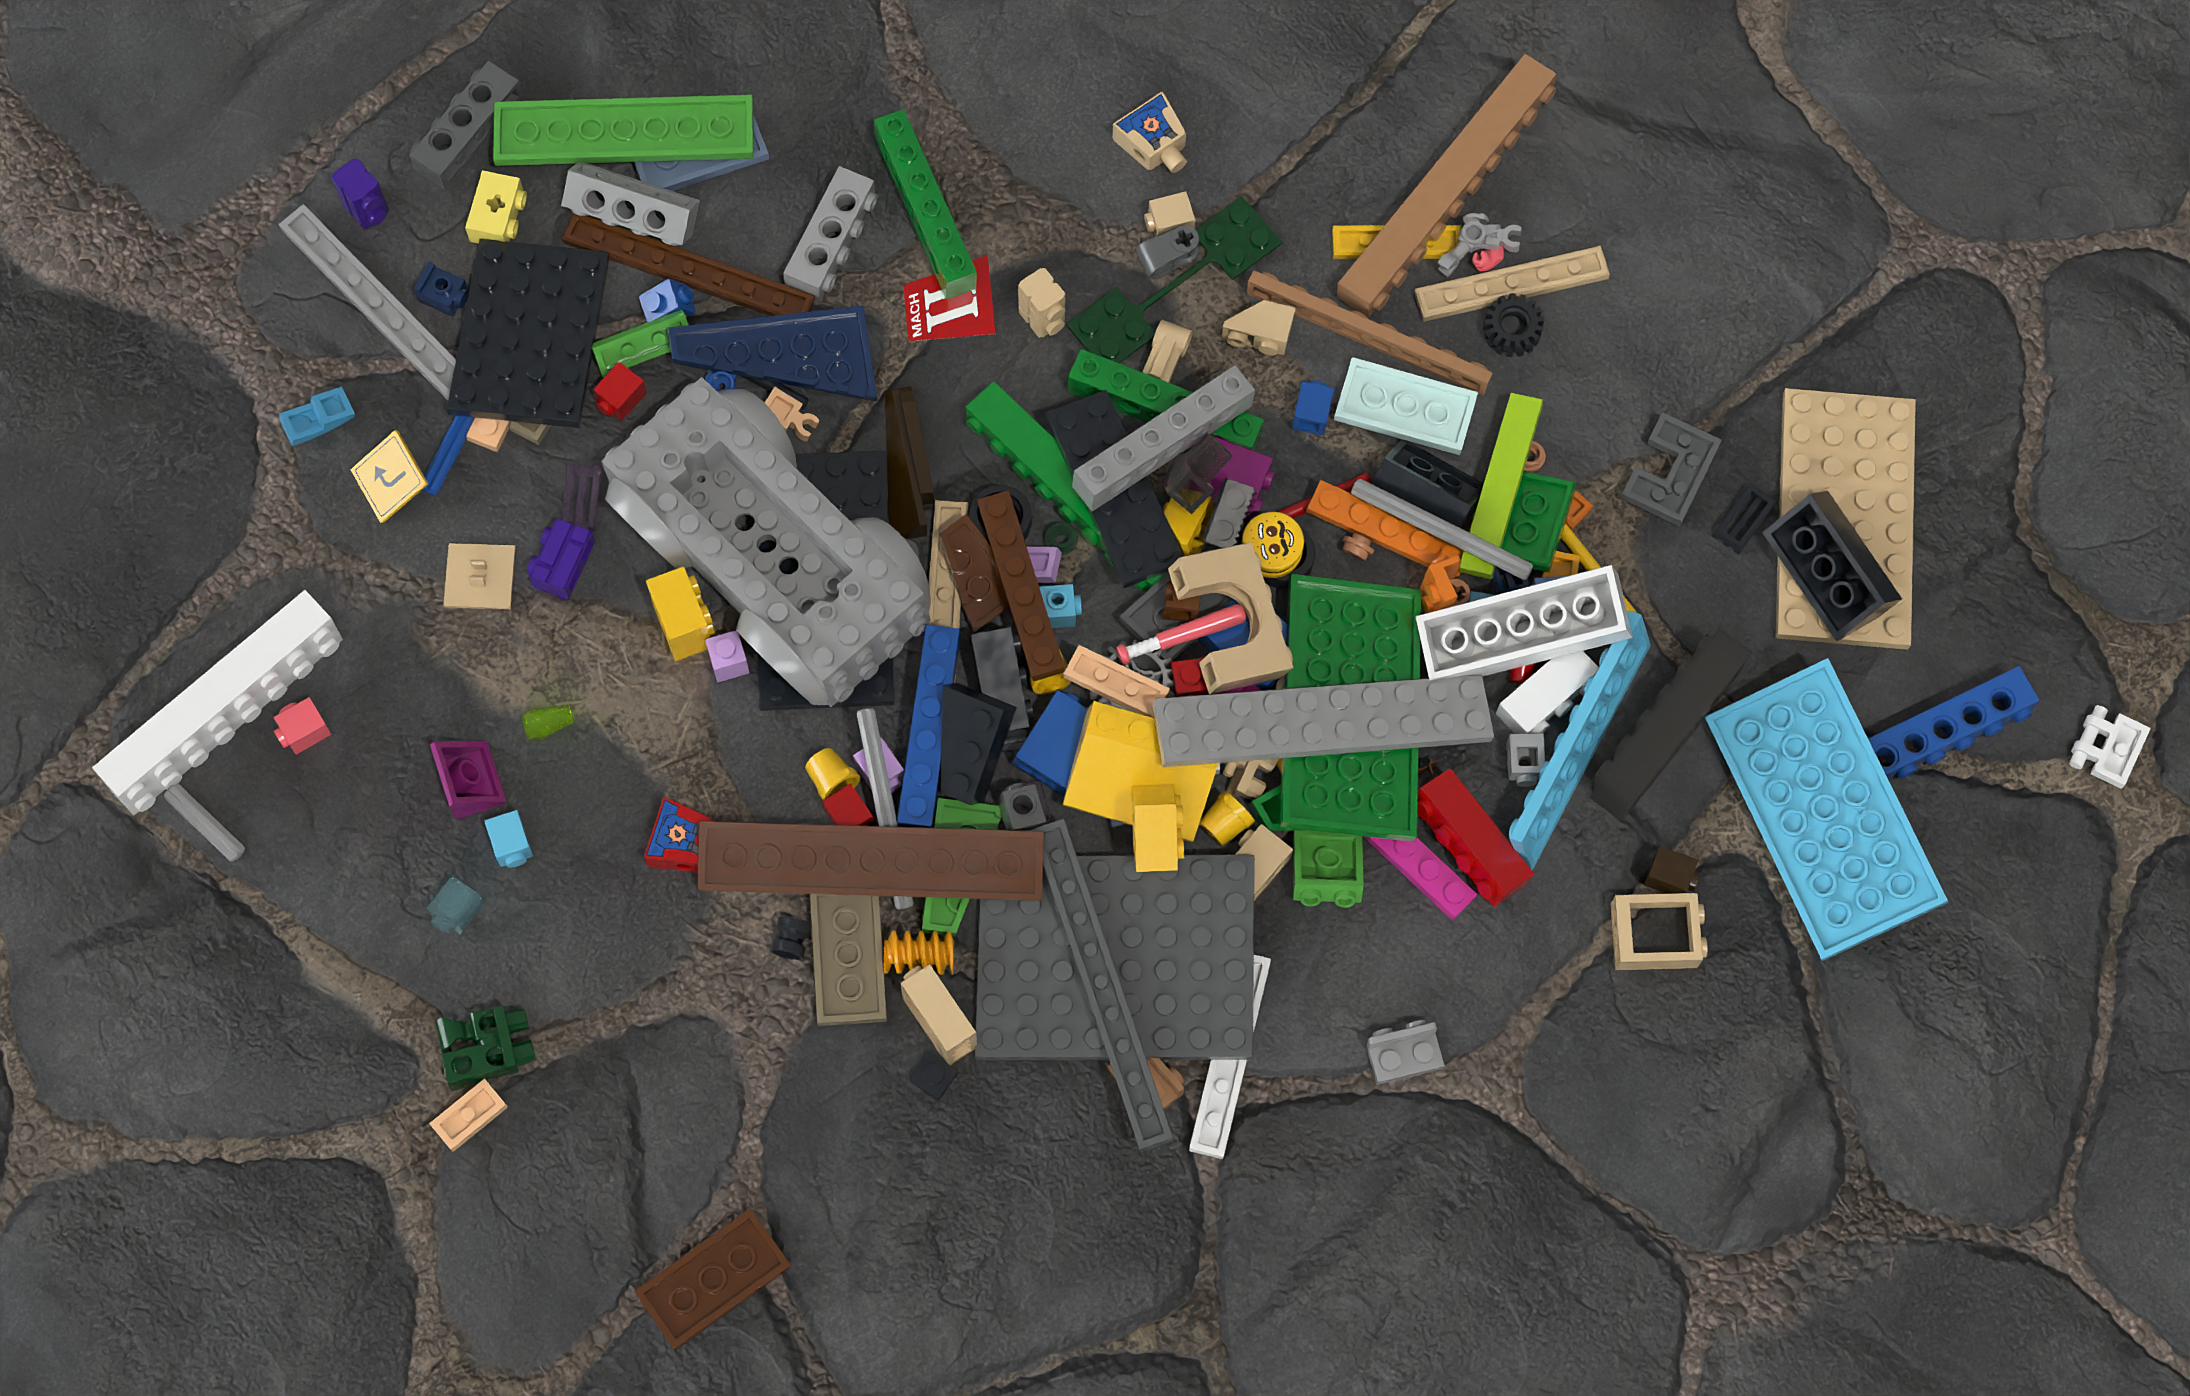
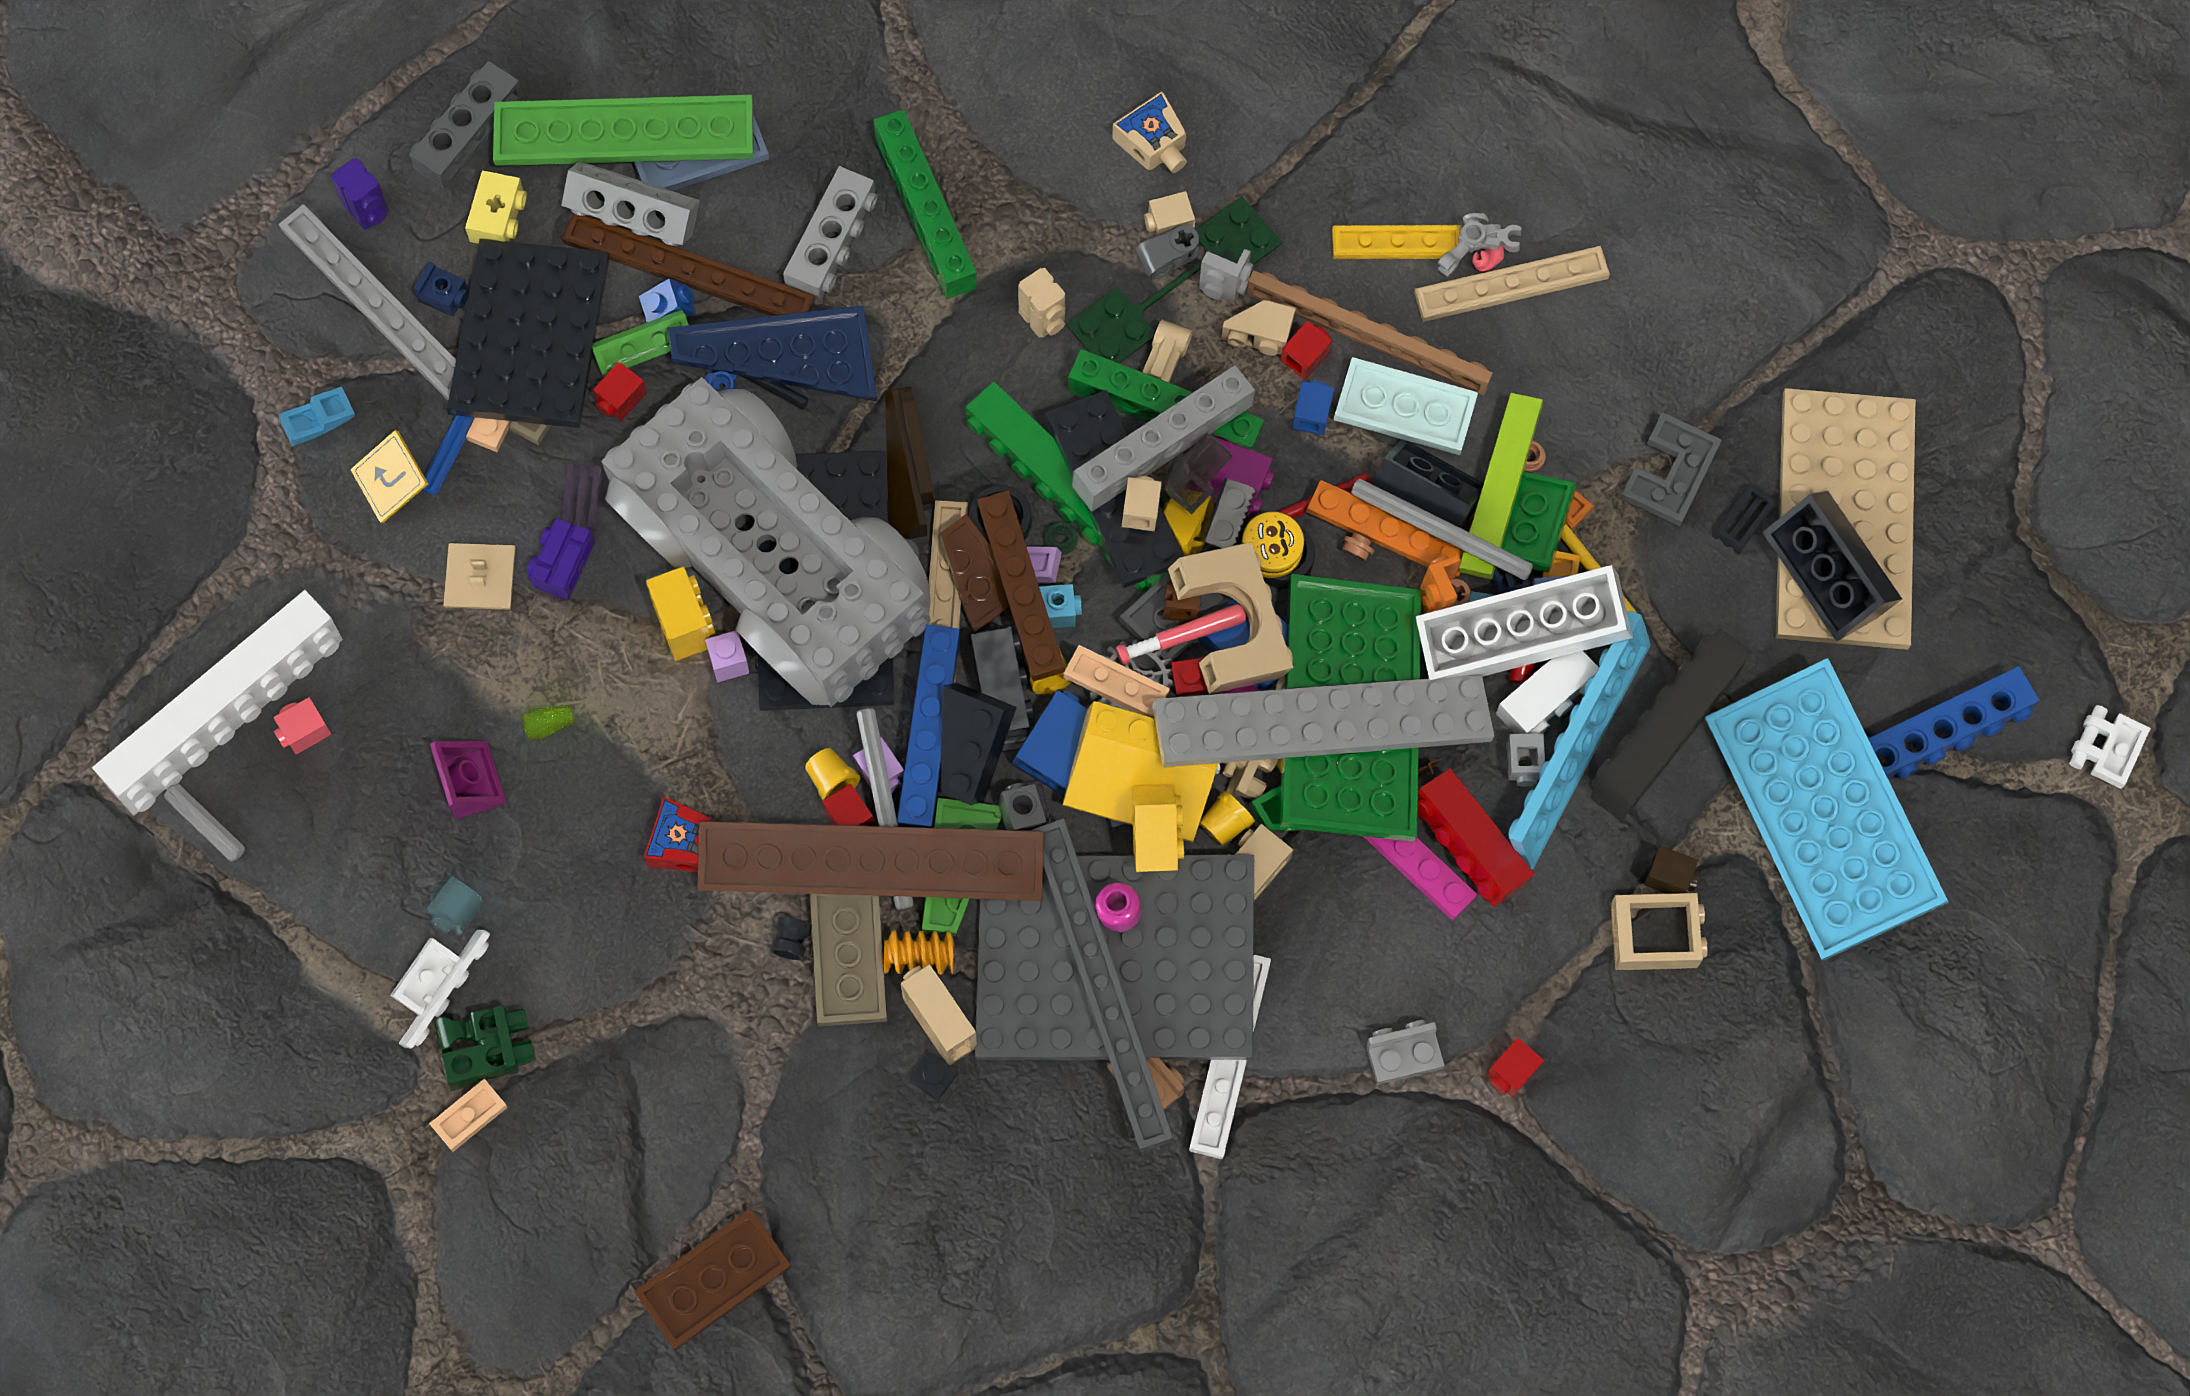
medium azure brick [485,810,533,868] -> none
light nougat plate [764,387,820,441] -> none
red sticker [903,255,995,341] -> none
bright green plate [1293,830,1364,908] -> none
medium nougat brick [1337,54,1557,318] -> none
black tyre [1483,293,1544,357] -> none
none -> white bracket [390,930,490,1049]
none -> dark pink head [1095,883,1142,932]
none -> tan brick [1121,476,1161,531]
none -> light grey bracket [1199,249,1253,304]
none -> red brick [1280,321,1333,380]
none -> red brick [1487,1038,1544,1097]

